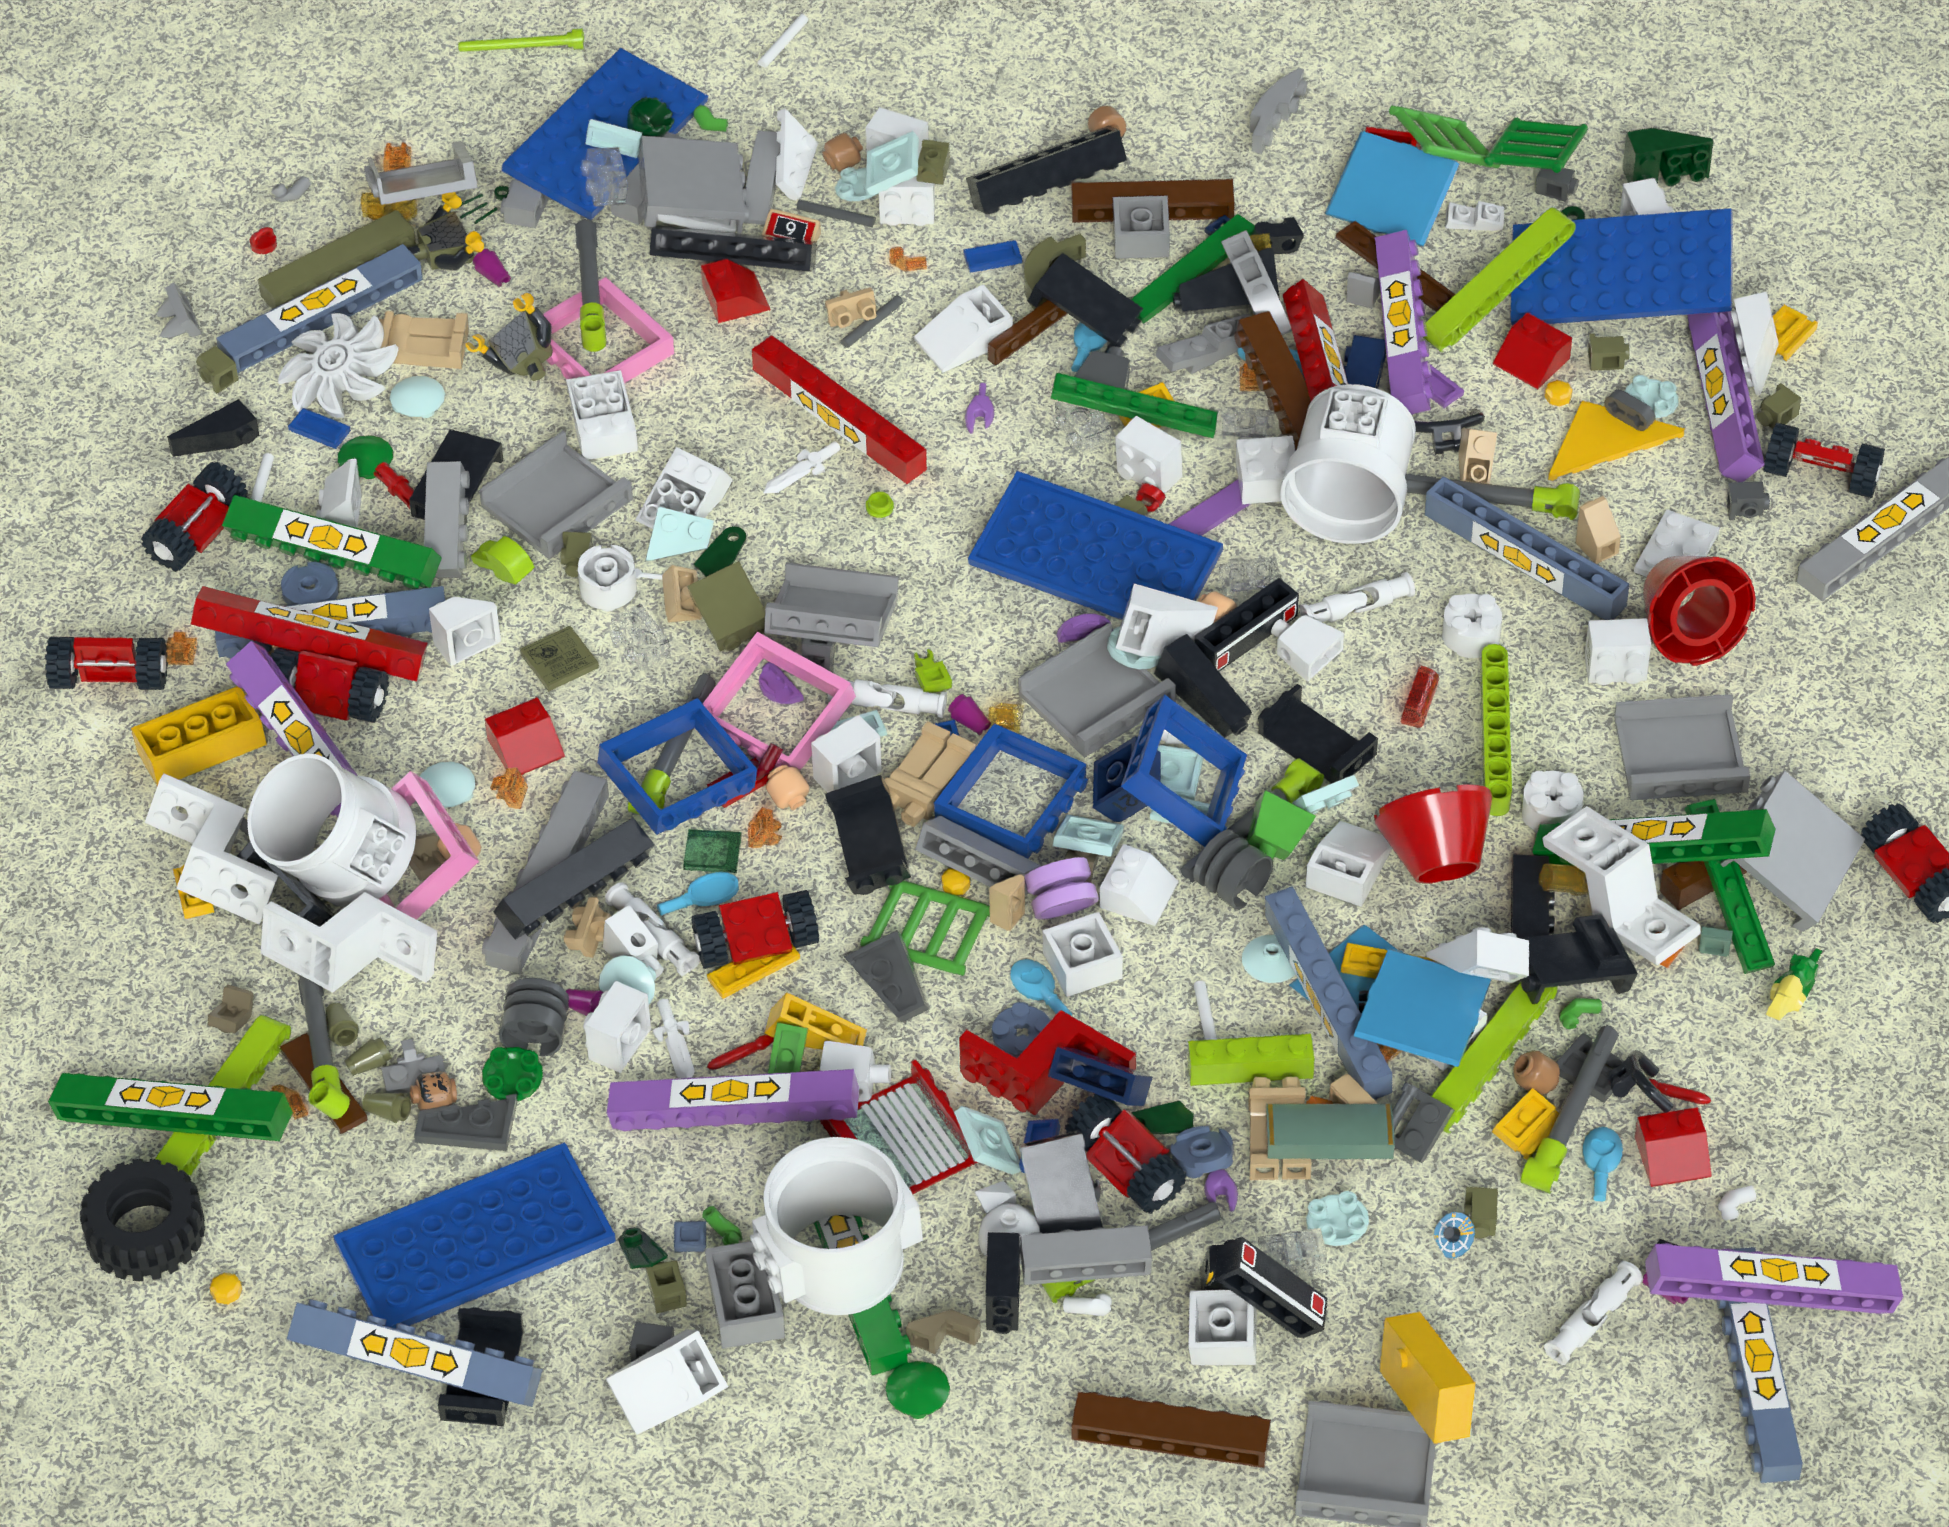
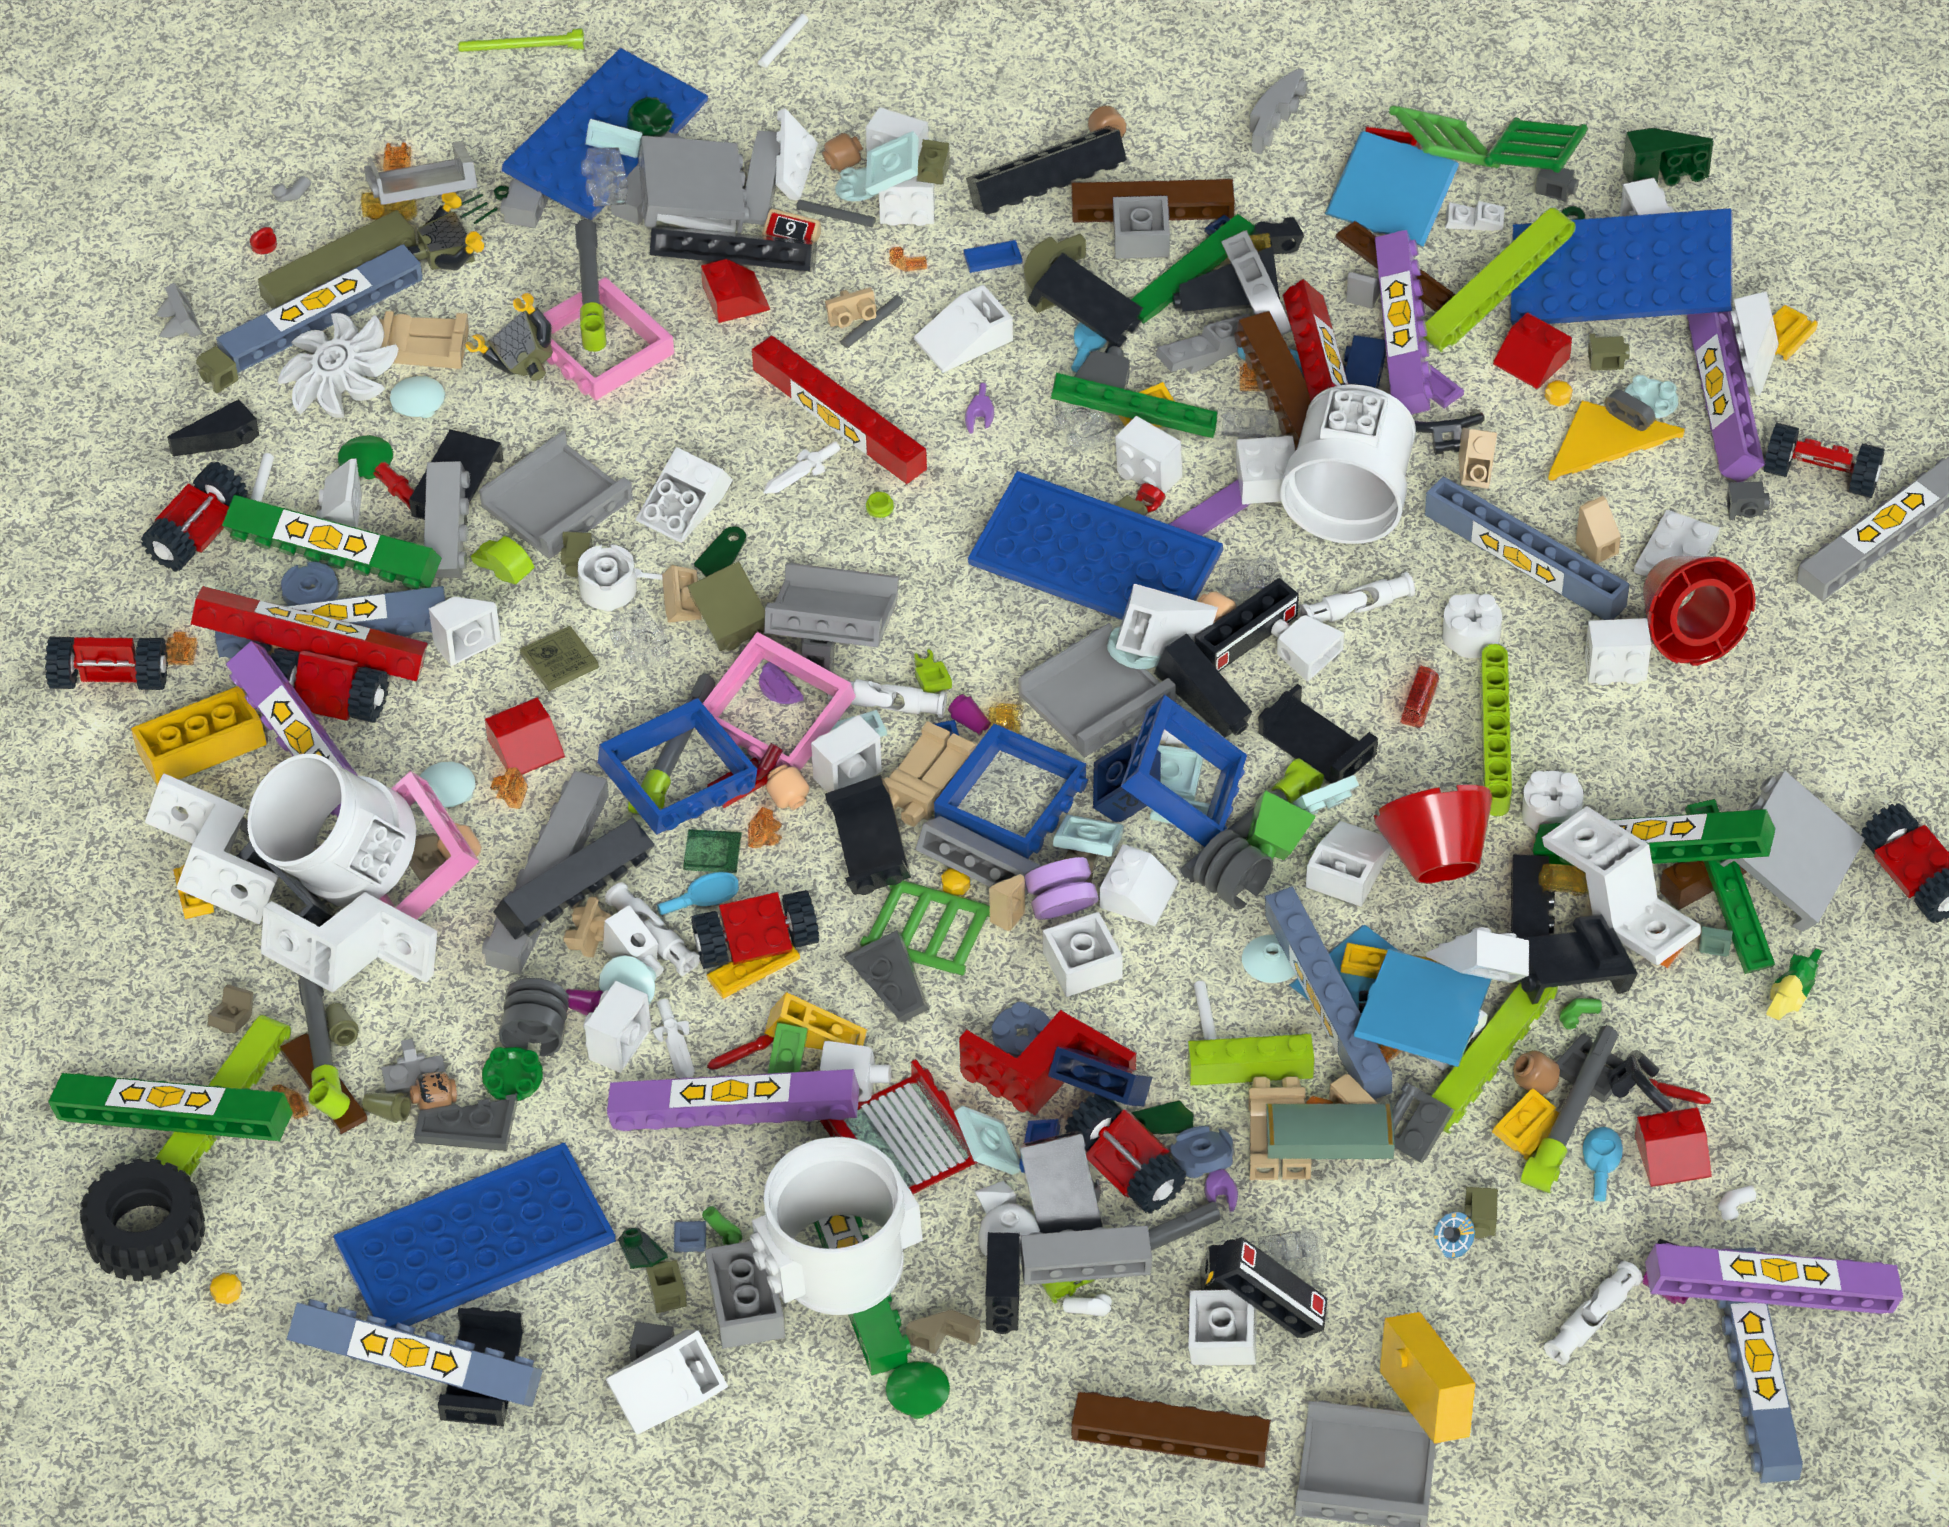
blue tile [288,408,351,449] -> none
olive cone [344,1037,392,1076] -> none
magenta cone [472,249,511,287] -> none
white slope [566,370,638,460] -> none
light aqua wing [646,507,714,561] -> none
bright green arm [693,105,728,132] -> none
reddish brown tile [988,300,1068,365] -> none
medium azure piece [1010,959,1072,1016] -> none
medium lavender tile [1057,614,1113,643] -> none
light aqua dish [1306,1191,1369,1246] -> none
piece [1405,474,1580,520] -> none
light grey panel [1614,694,1750,800] -> none
olive brick [1757,383,1801,429] -> none

